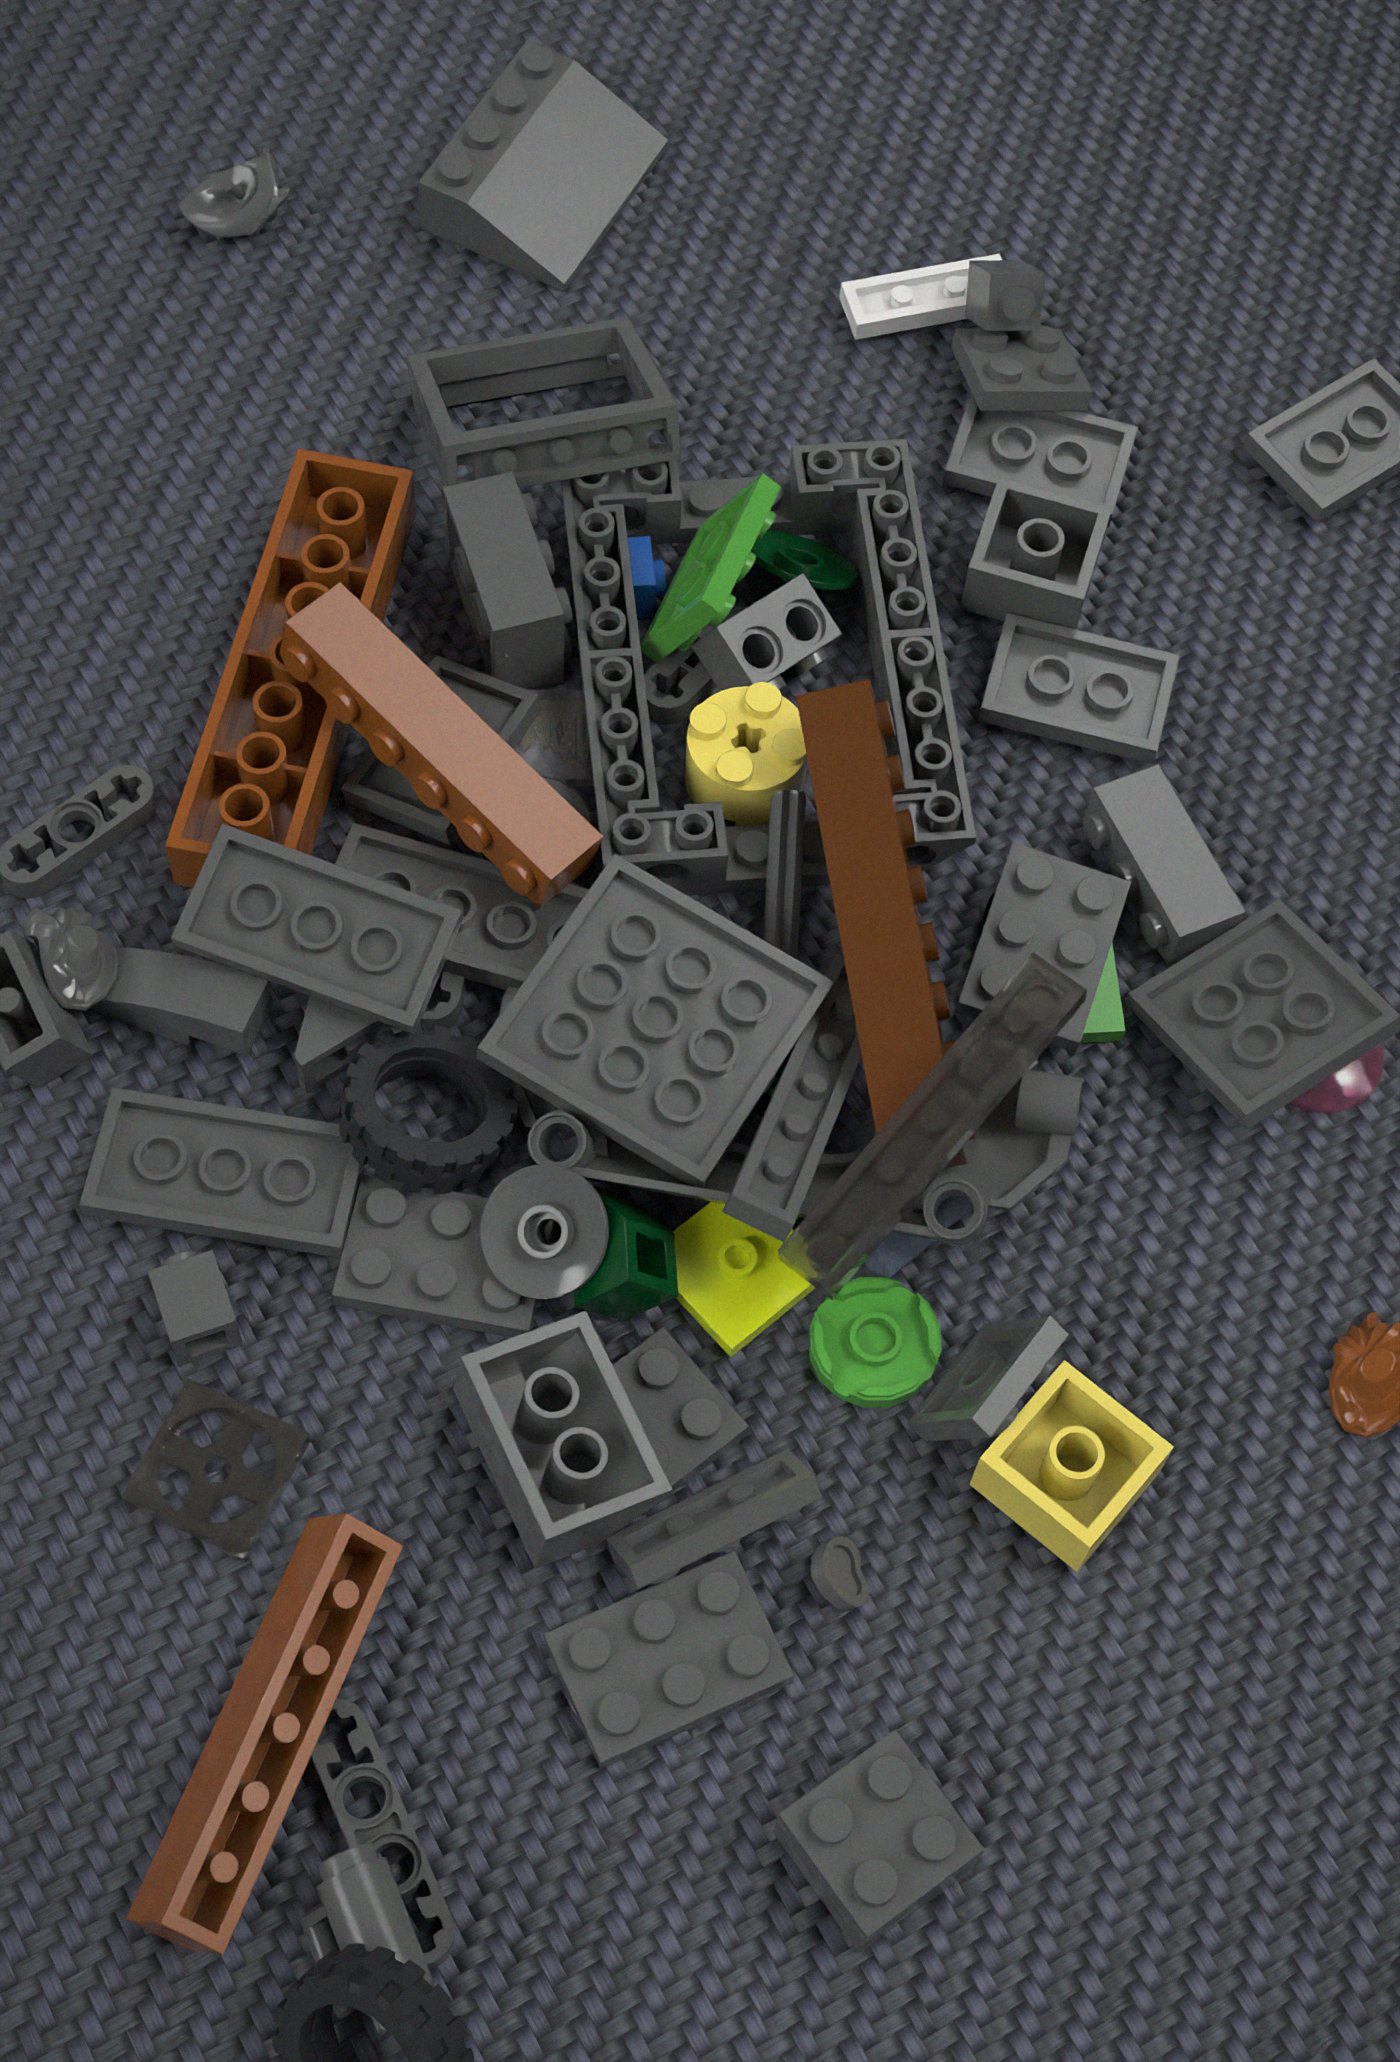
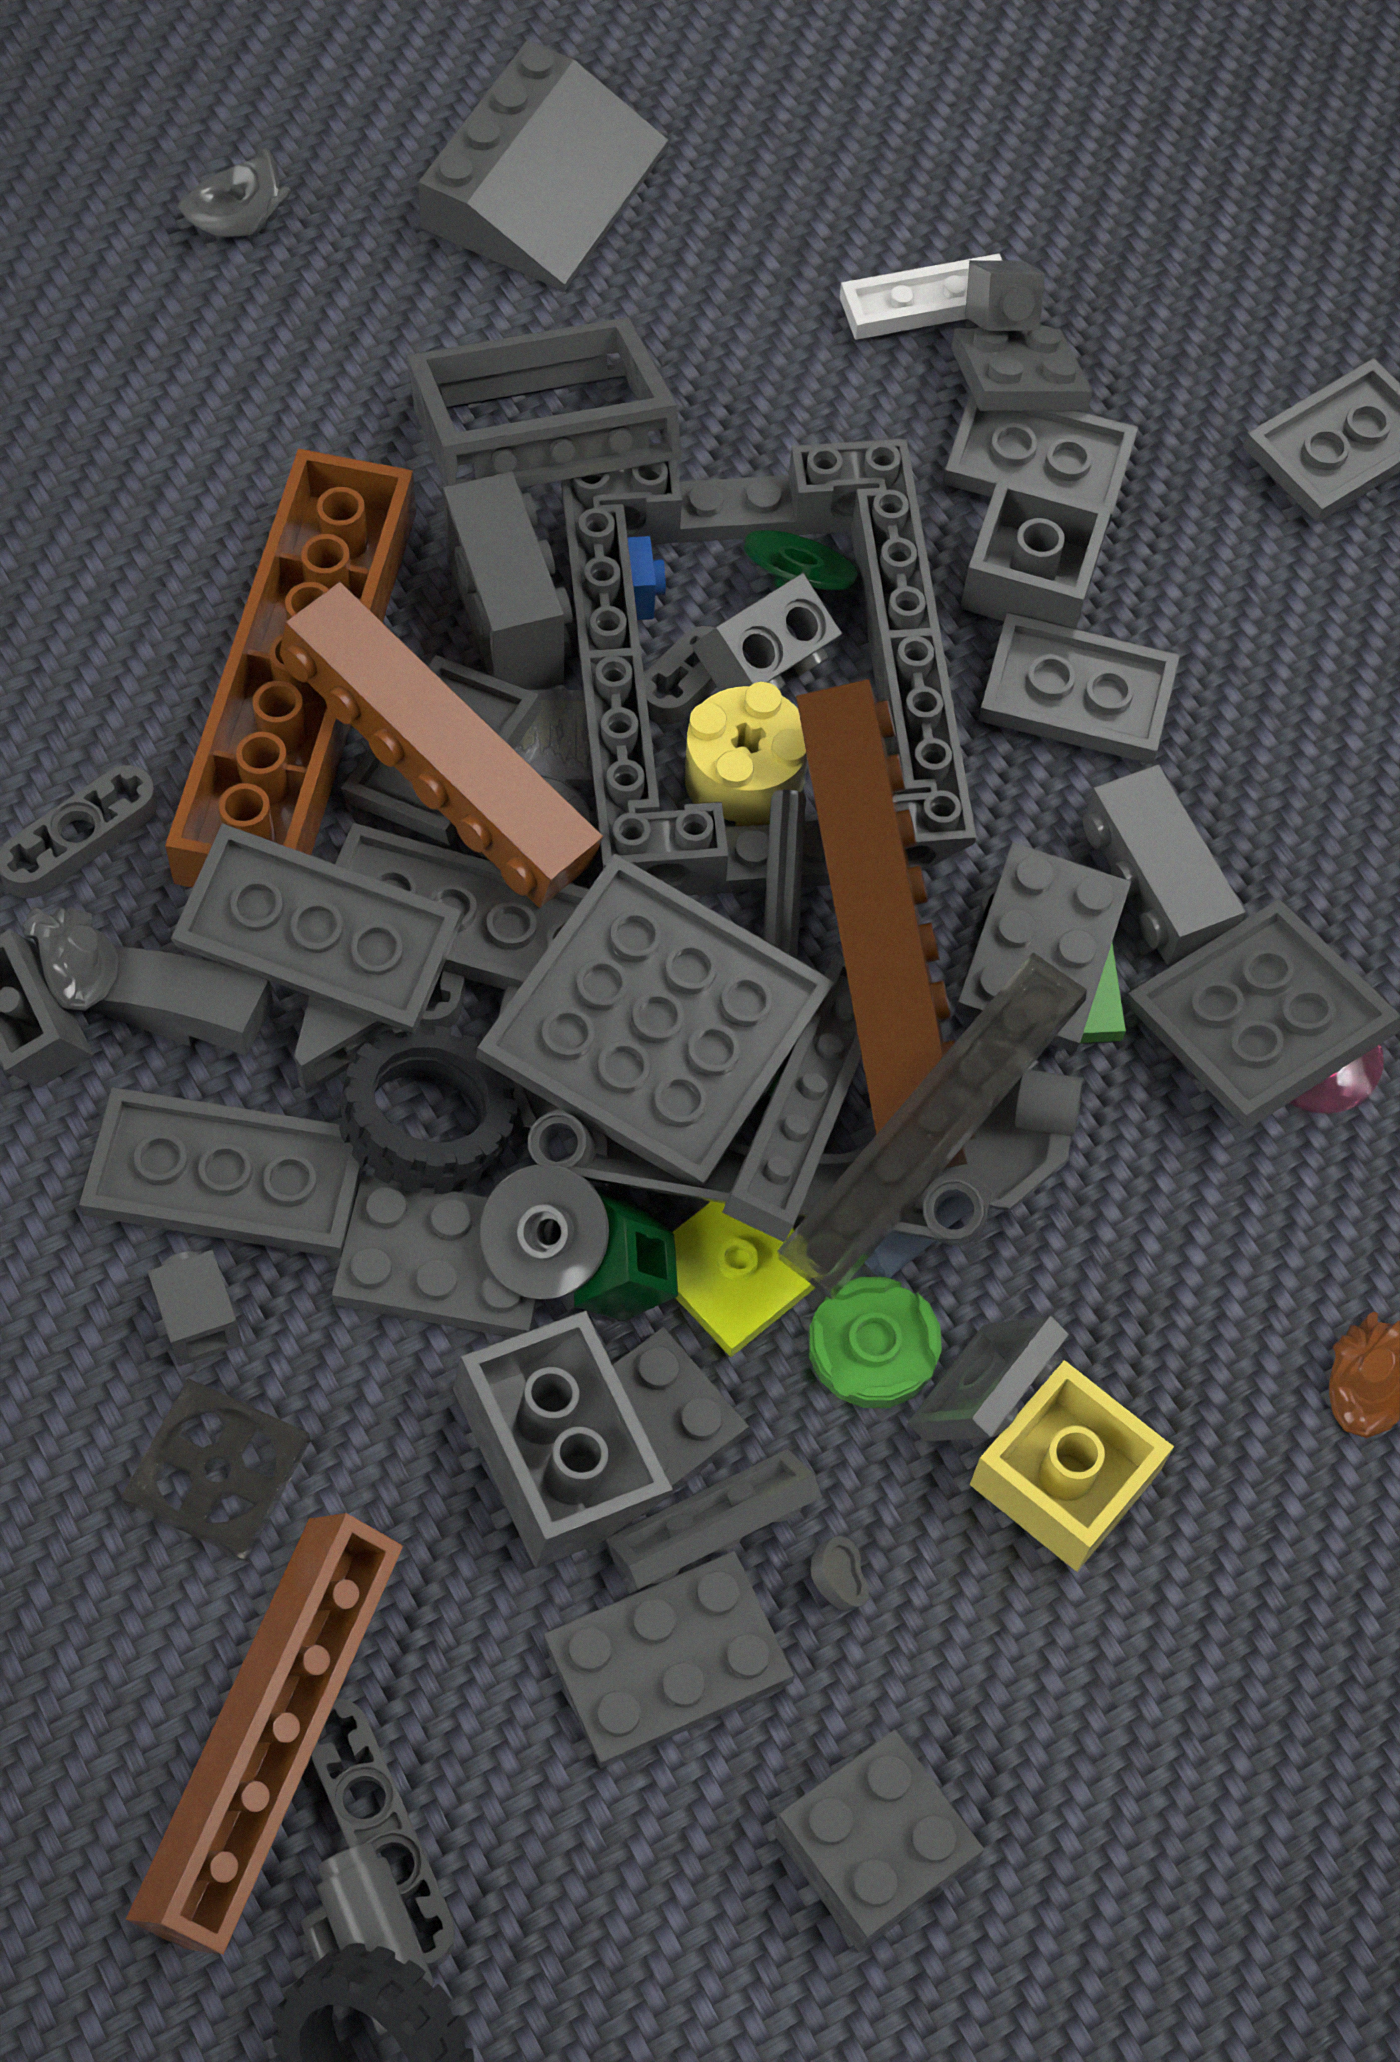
bright green plate [640,473,781,663] -> none

